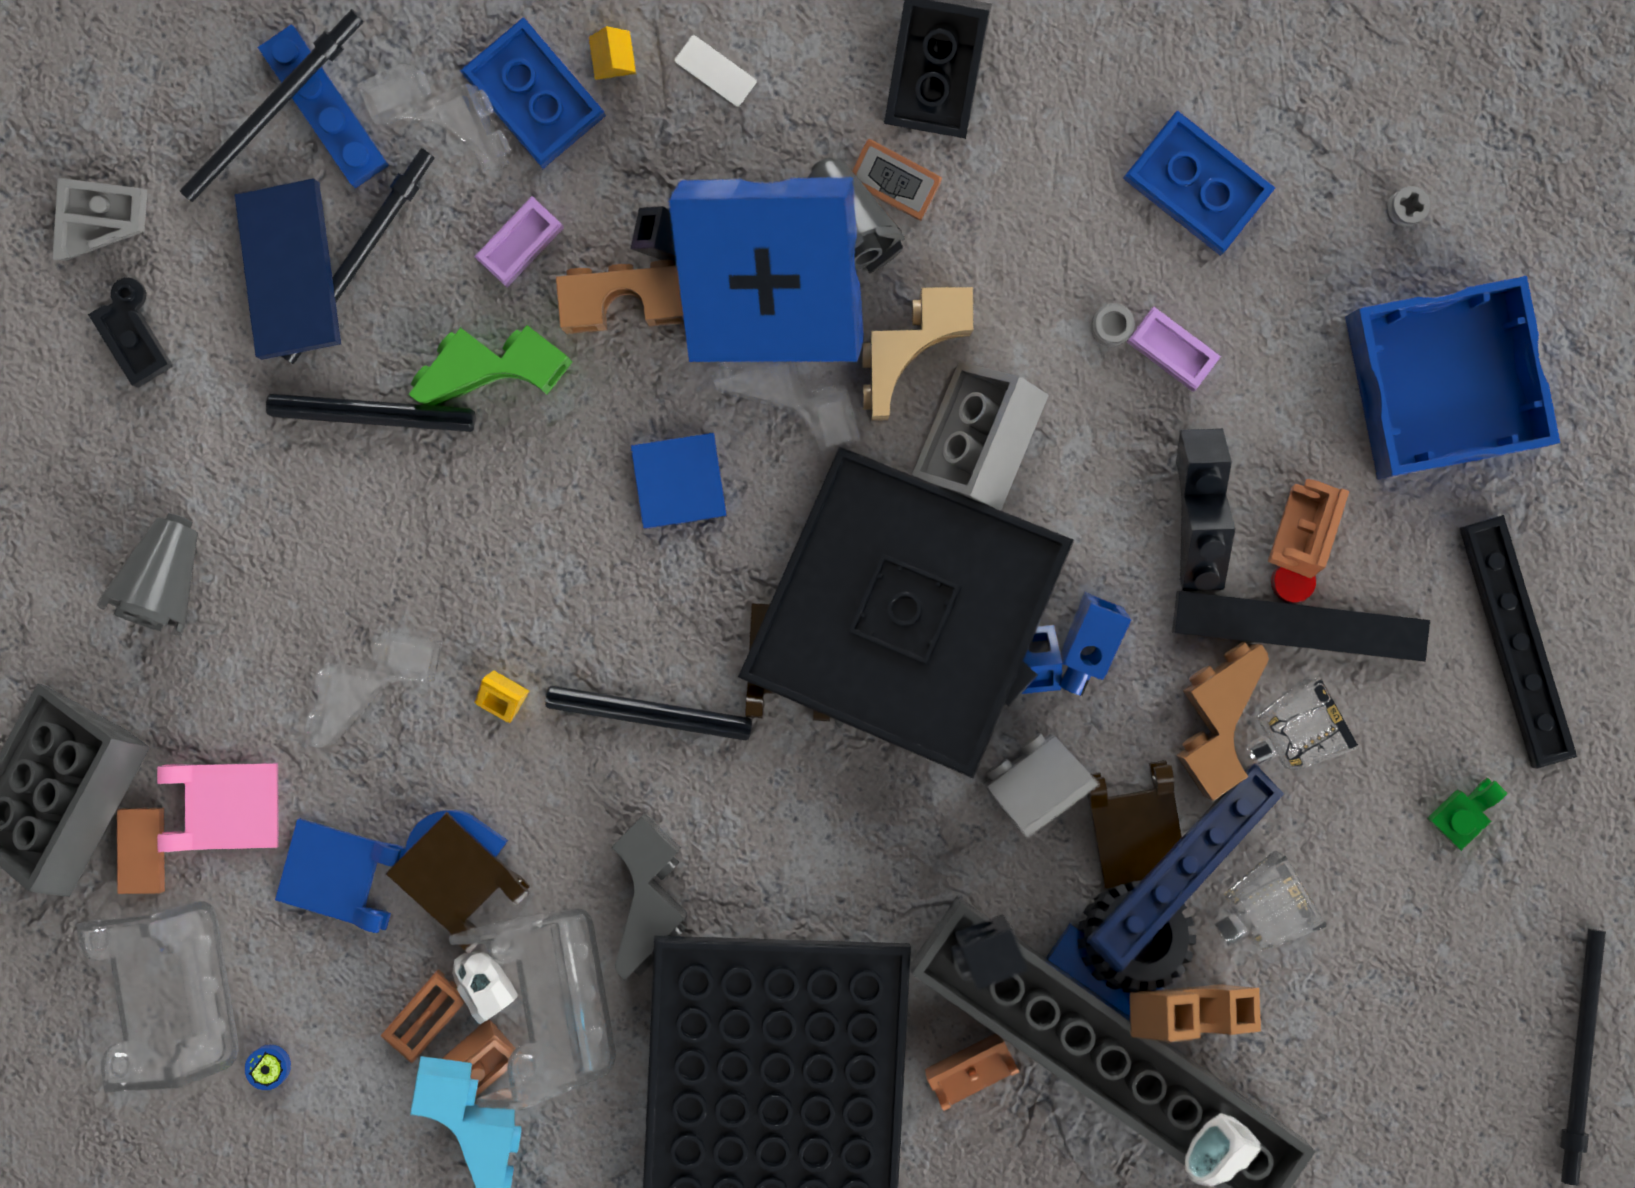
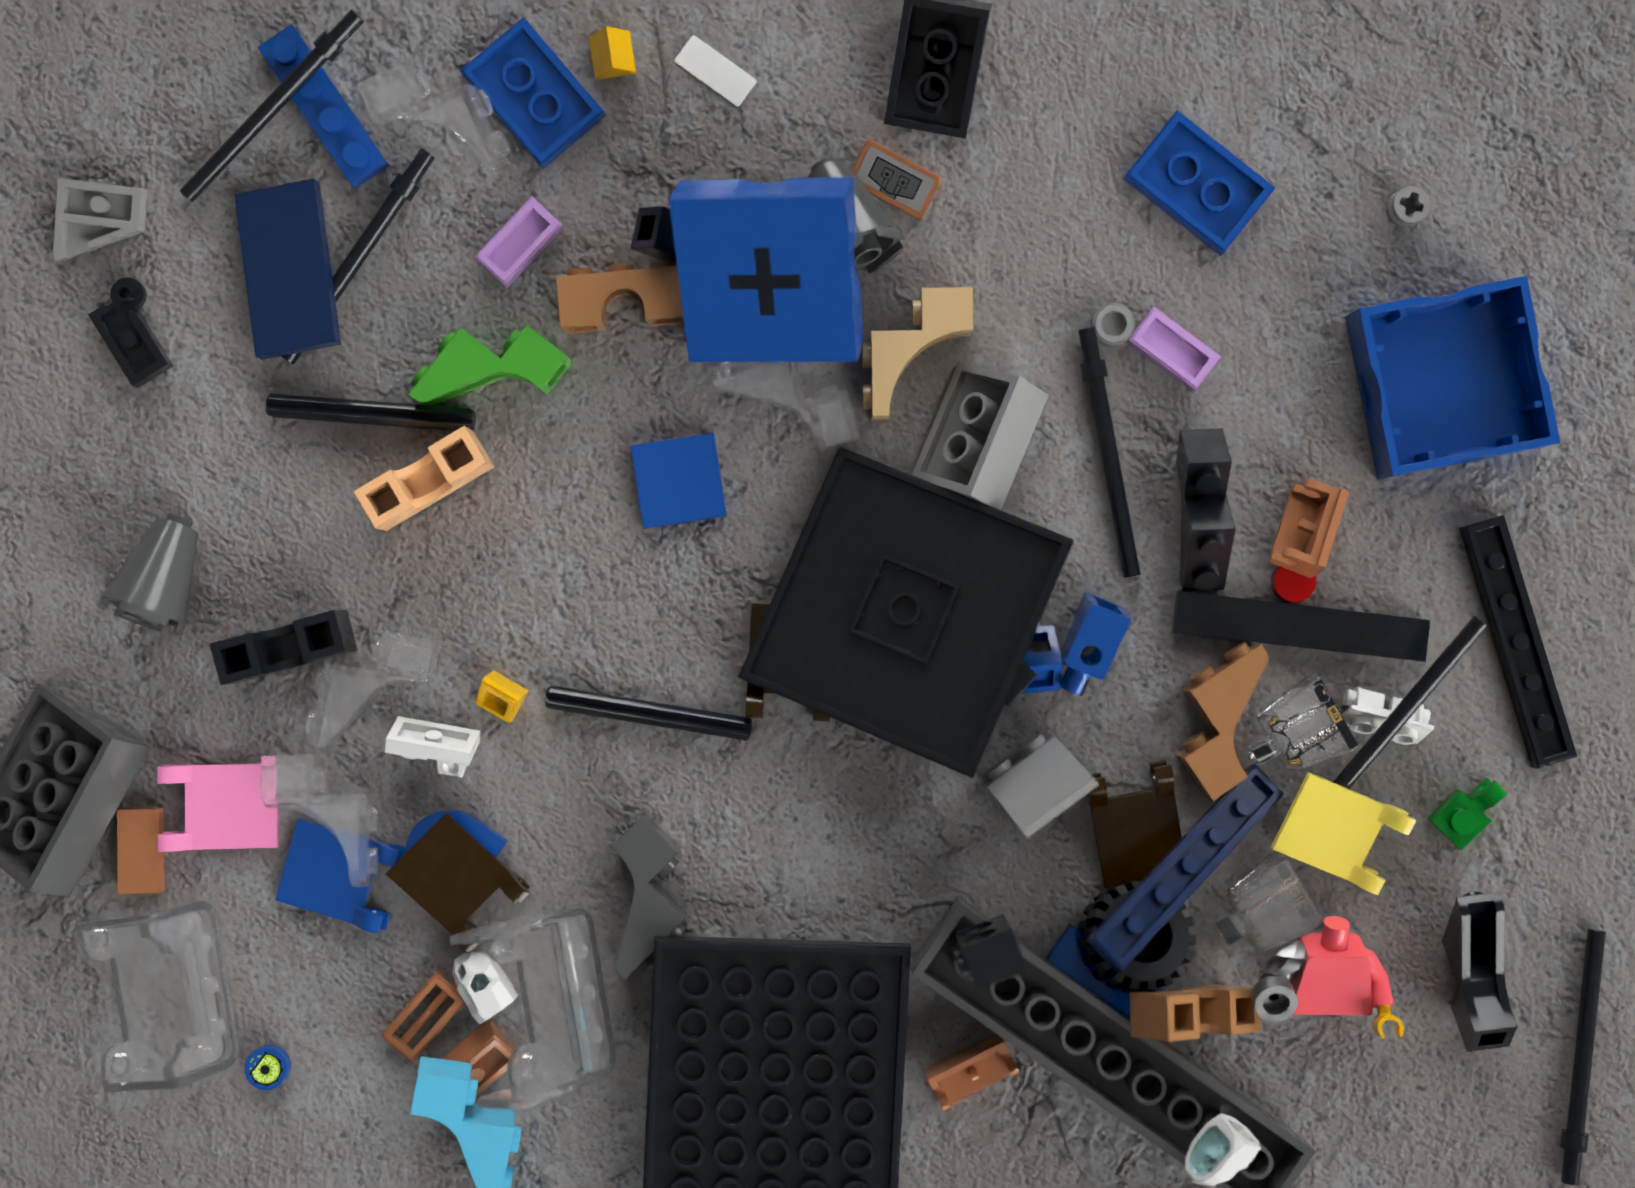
none -> black arch [210,610,358,685]
none -> clear arch [261,754,378,887]
none -> light nougat arch [353,426,495,531]
none -> white hinge [385,716,480,778]
none -> black bar [1078,327,1141,578]
none -> coral torso [1251,916,1404,1039]
none -> light yellow flag [1271,772,1416,895]
none -> black bar [1333,616,1488,789]
none -> white hinge [1341,687,1434,745]
none -> black arch [1442,891,1518,1052]

